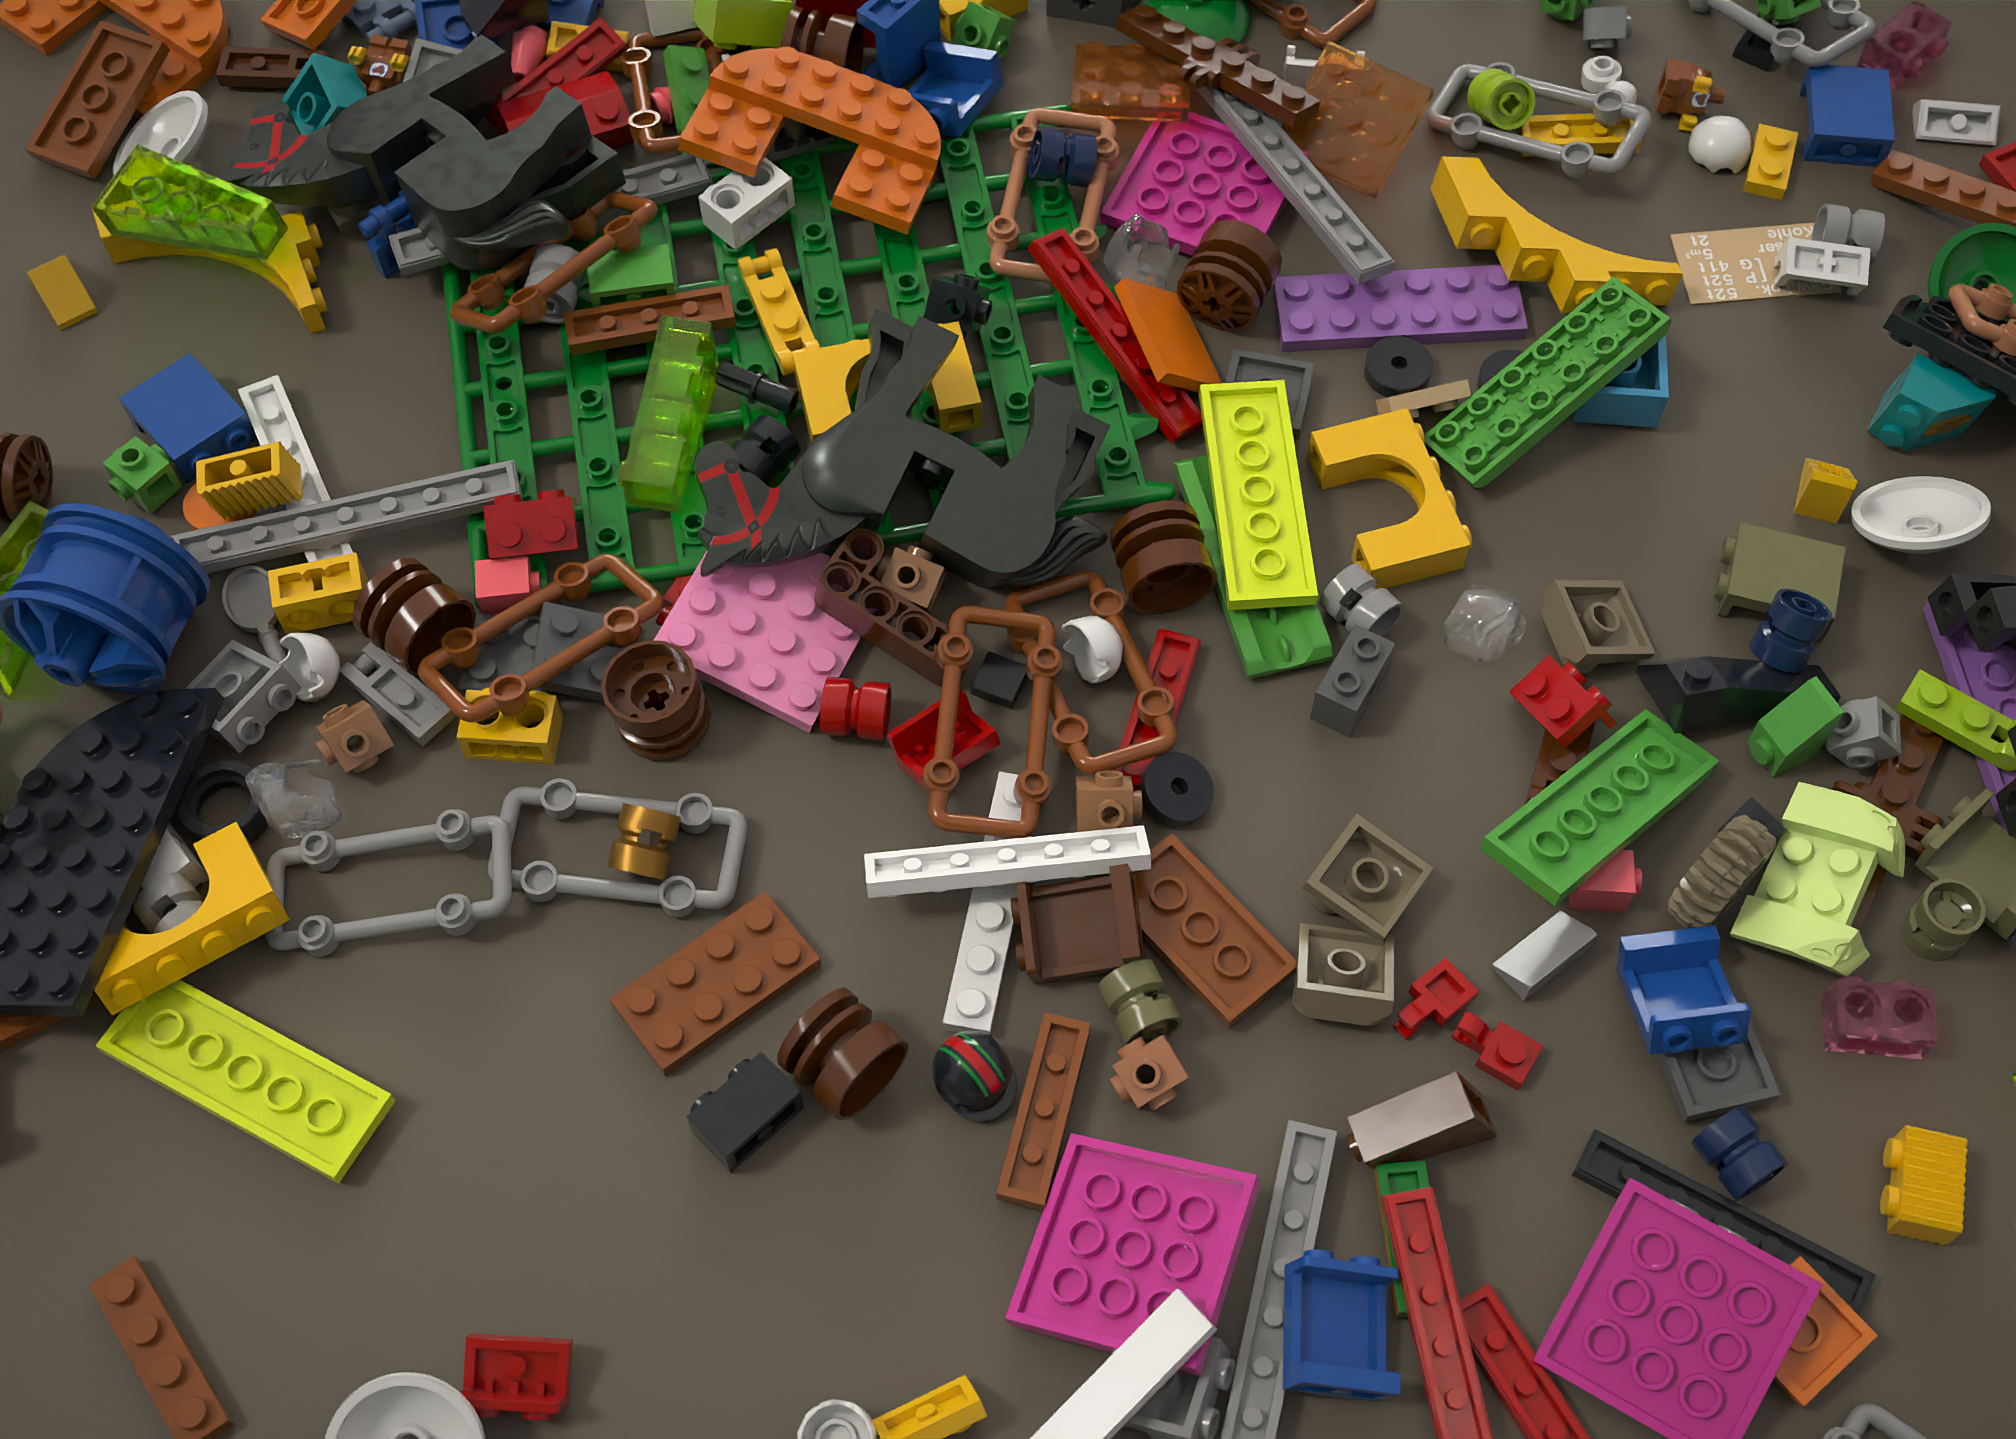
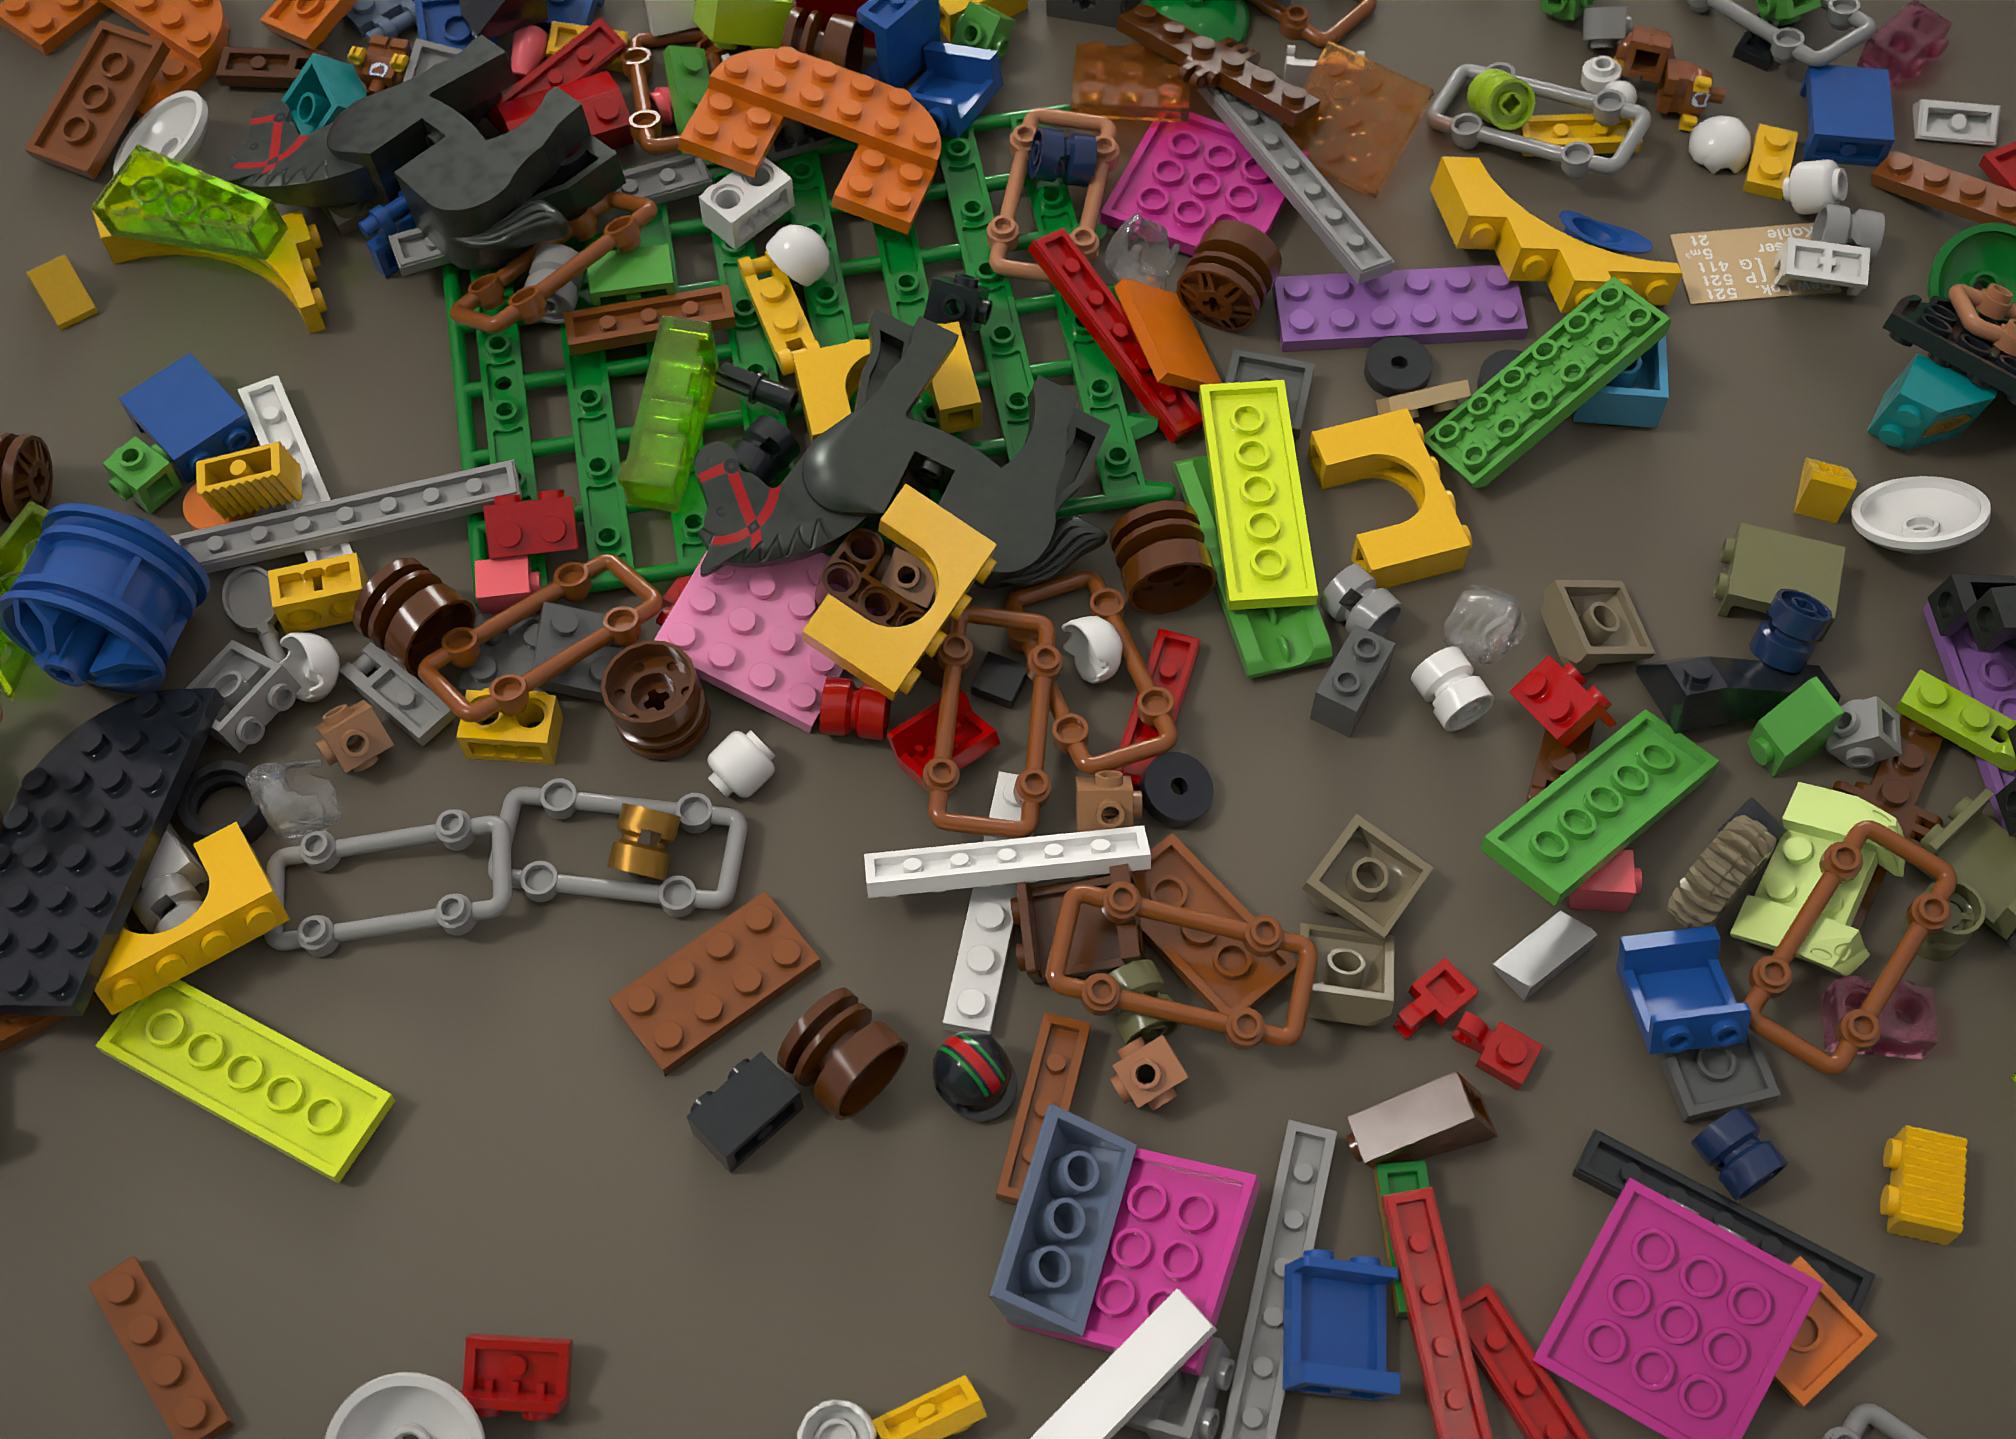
none -> white head [707,730,776,798]
none -> white hair [766,225,830,287]
none -> yellow arch [802,484,997,701]
none -> sand blue slope [989,1104,1137,1337]
none -> dark orange bar [1046,882,1318,1050]
none -> white wheel [1411,646,1495,732]
none -> blue piece [1559,210,1653,255]
none -> dark orange piece [1613,25,1675,83]
none -> dark orange bar [1743,820,1957,1075]
none -> white head [1783,159,1848,214]

